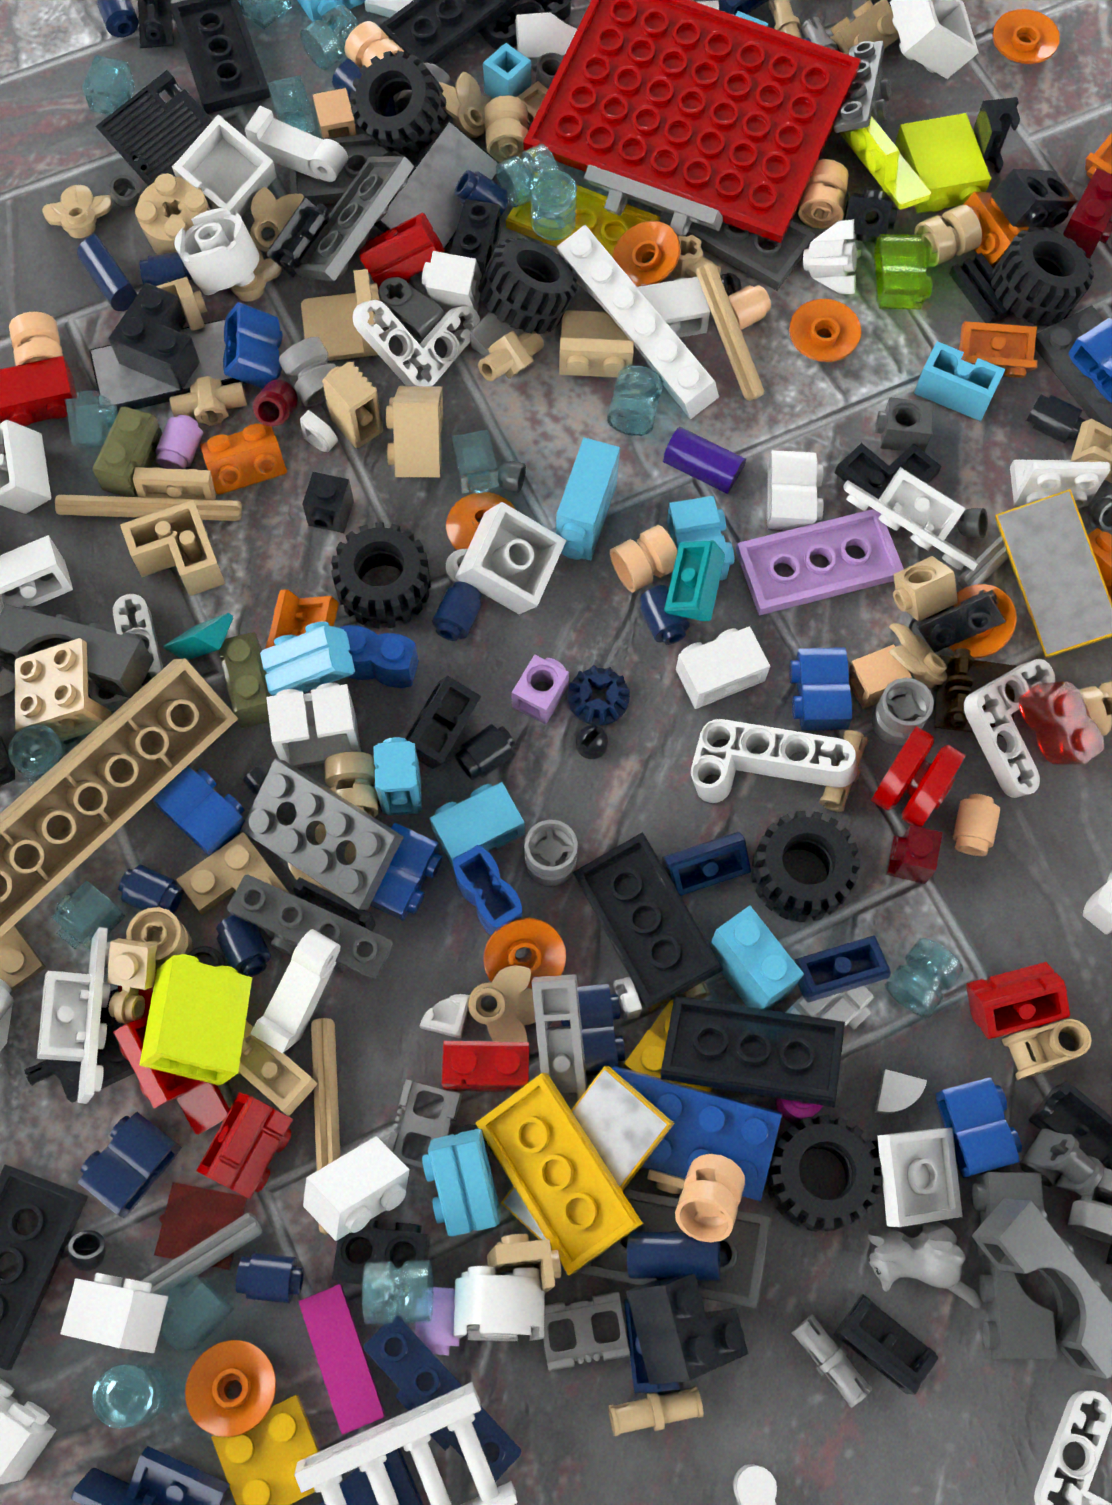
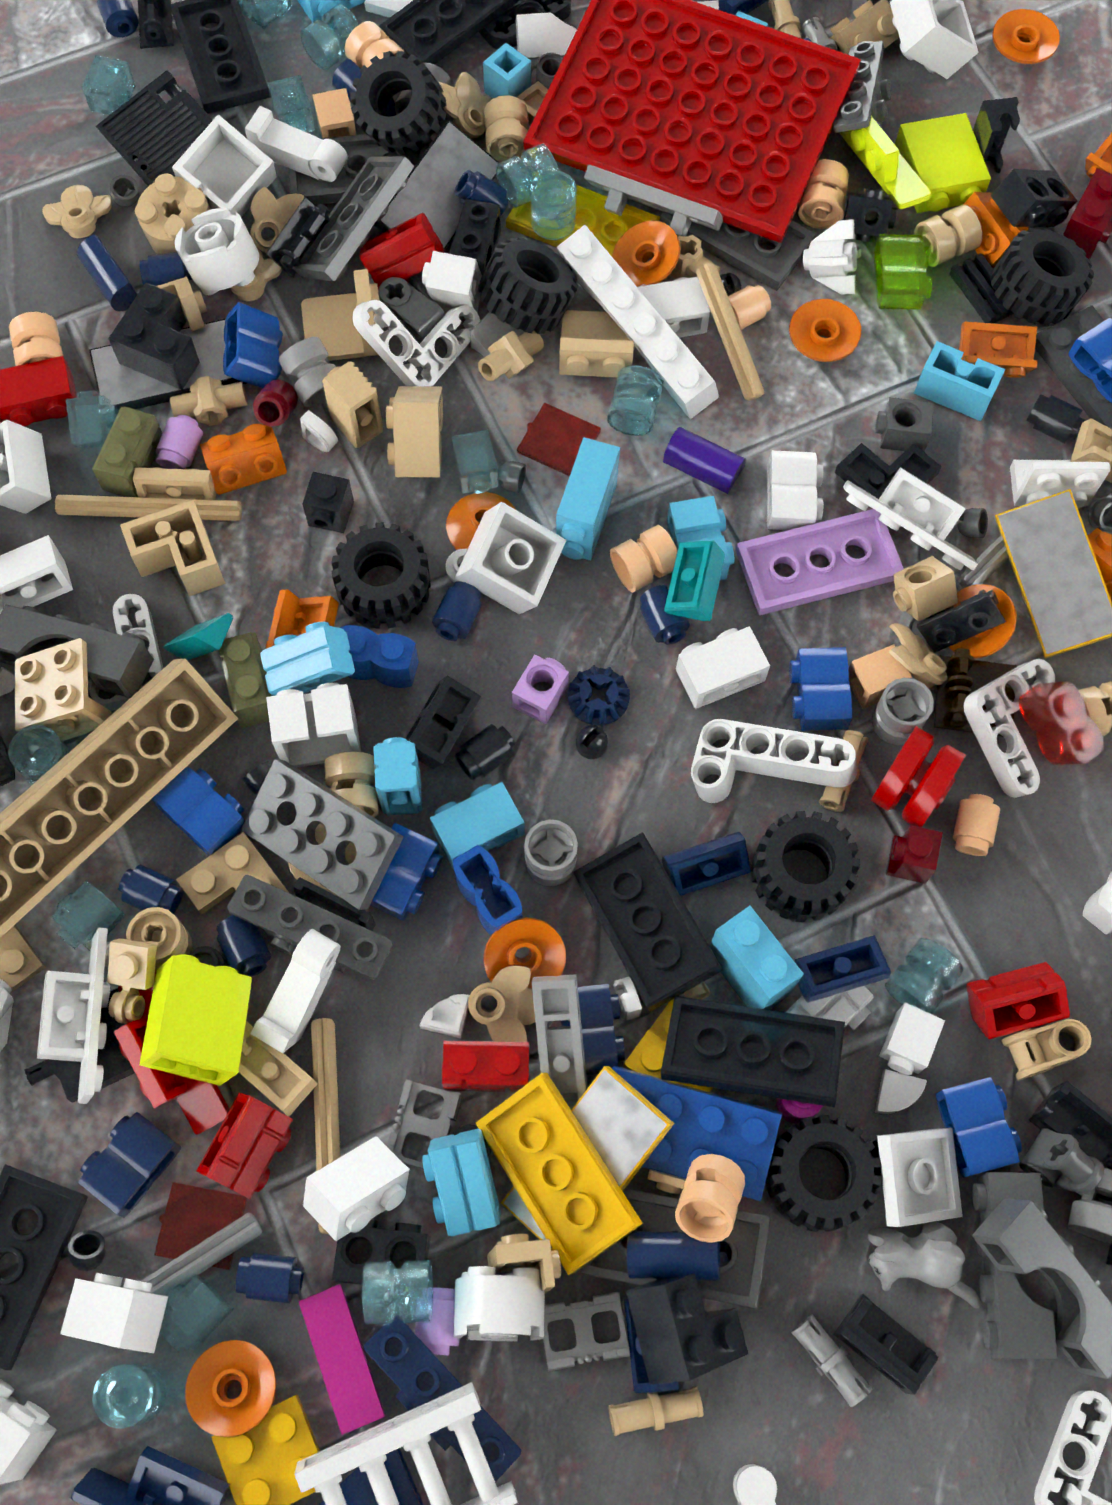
none -> clear red piece [517,403,601,477]
none -> white brick [879,1003,945,1075]

